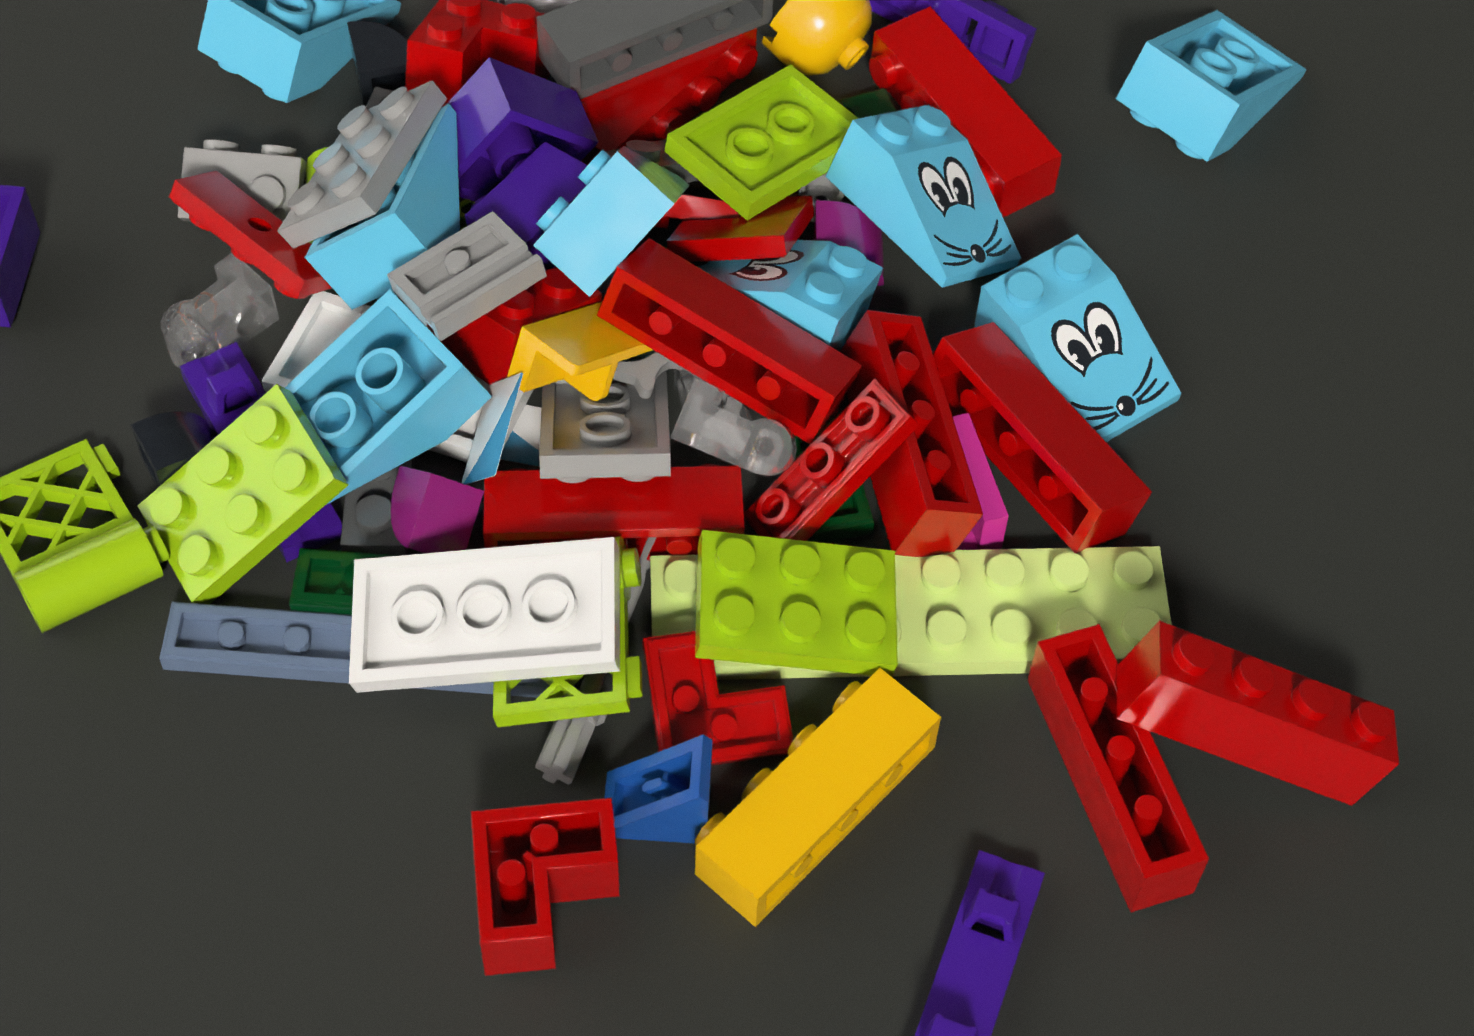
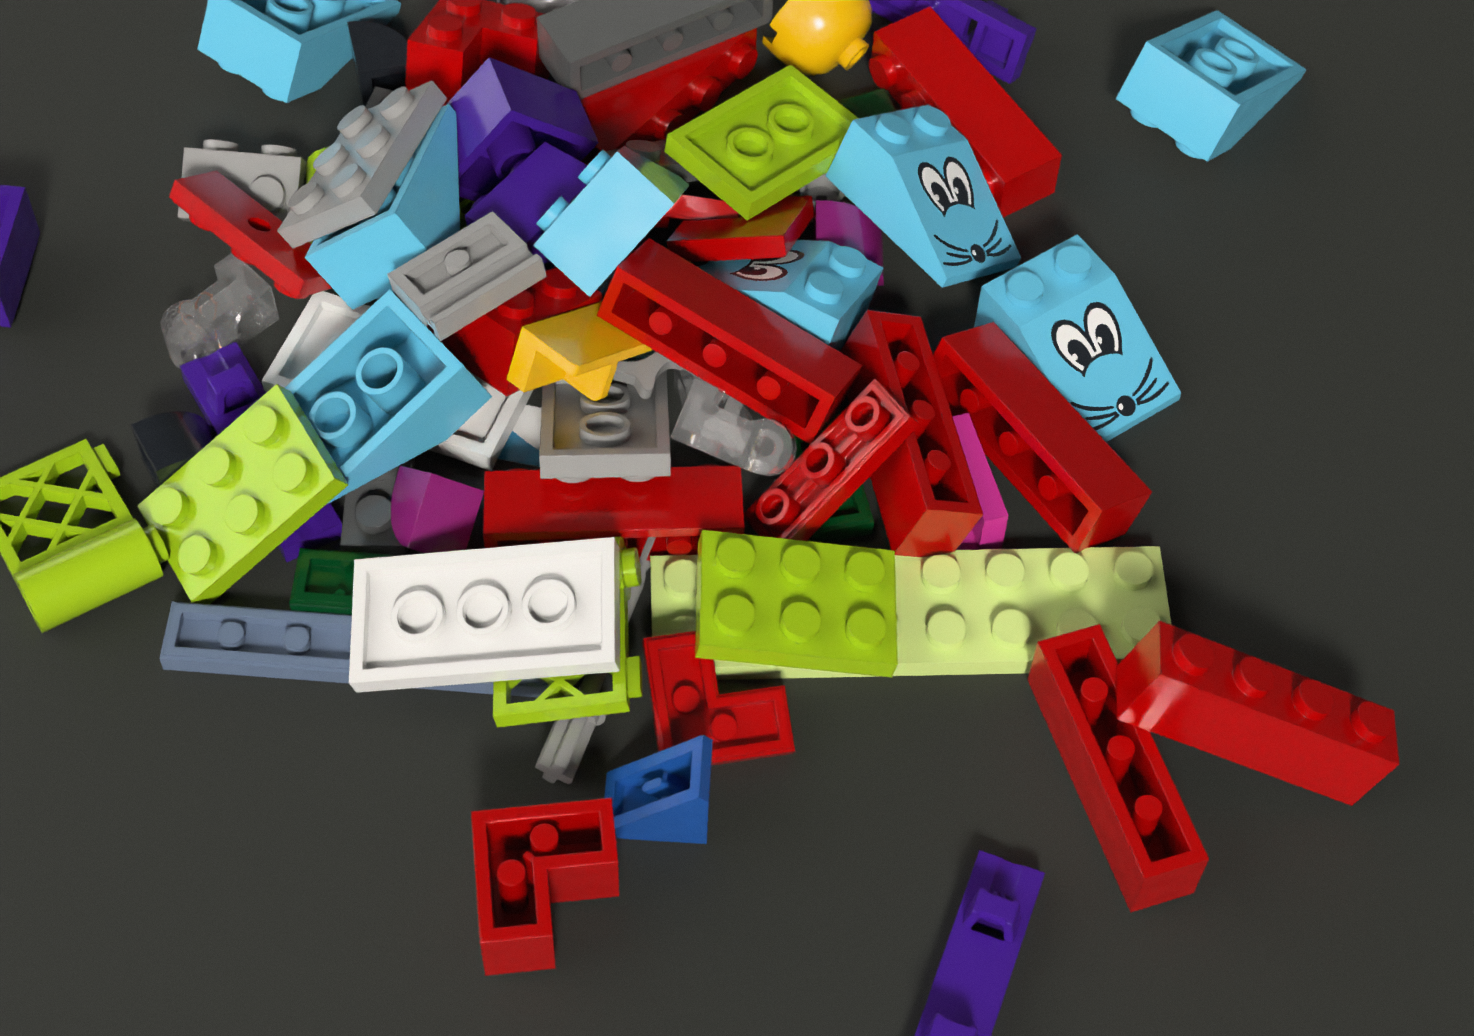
sticker [462,372,523,485] -> none
yellow brick [695,668,941,927] -> none

